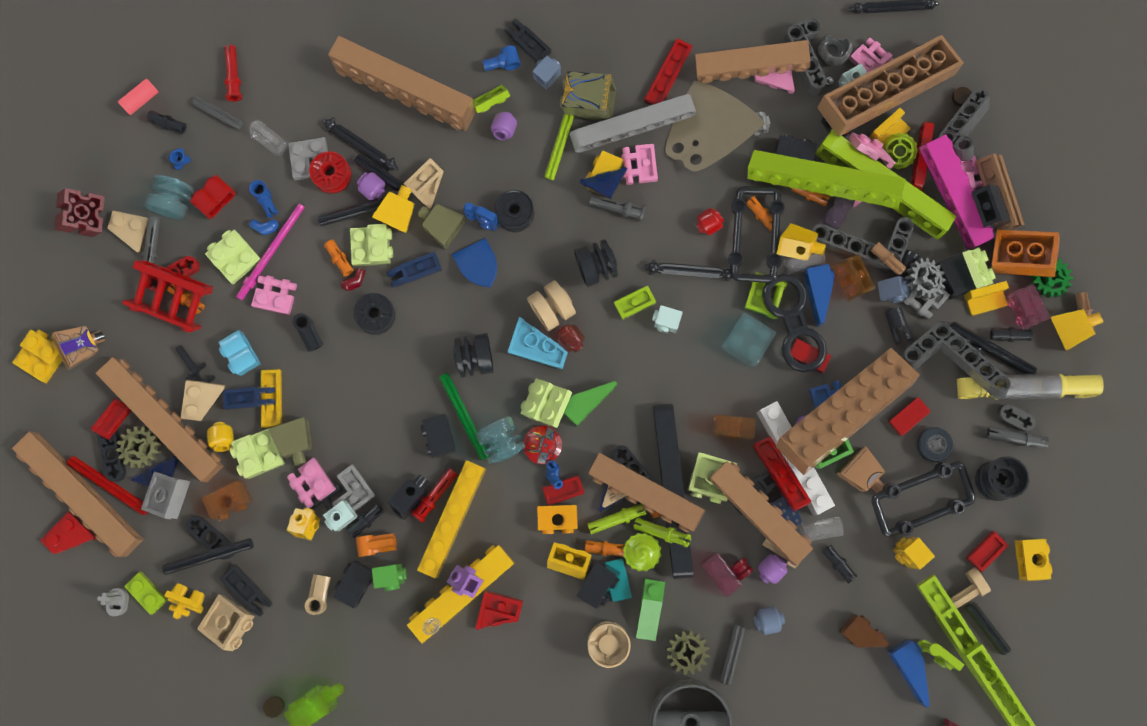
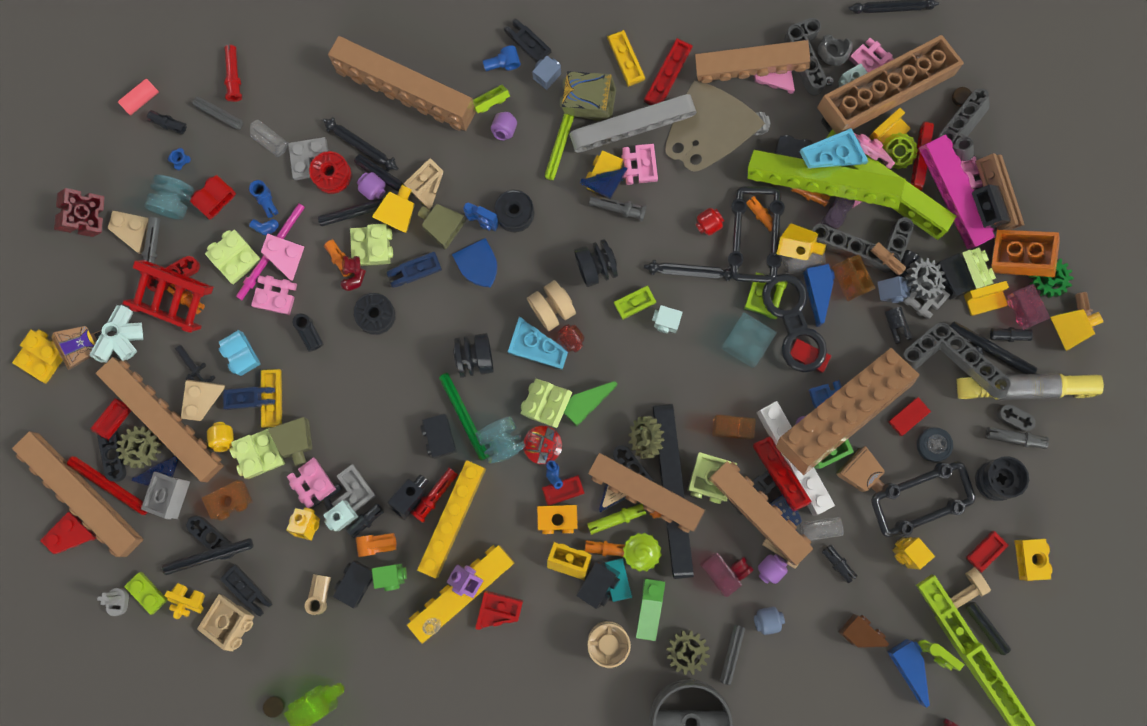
lime pin [634,518,691,547] -> none
none -> light aqua piece [90,305,144,363]
none -> bright pink wing [261,234,304,281]
none -> dark red wheel [342,256,360,275]
none -> yellow tile [607,30,645,87]
none -> olive gear [628,416,664,459]
none -> medium azure wing [800,128,869,168]

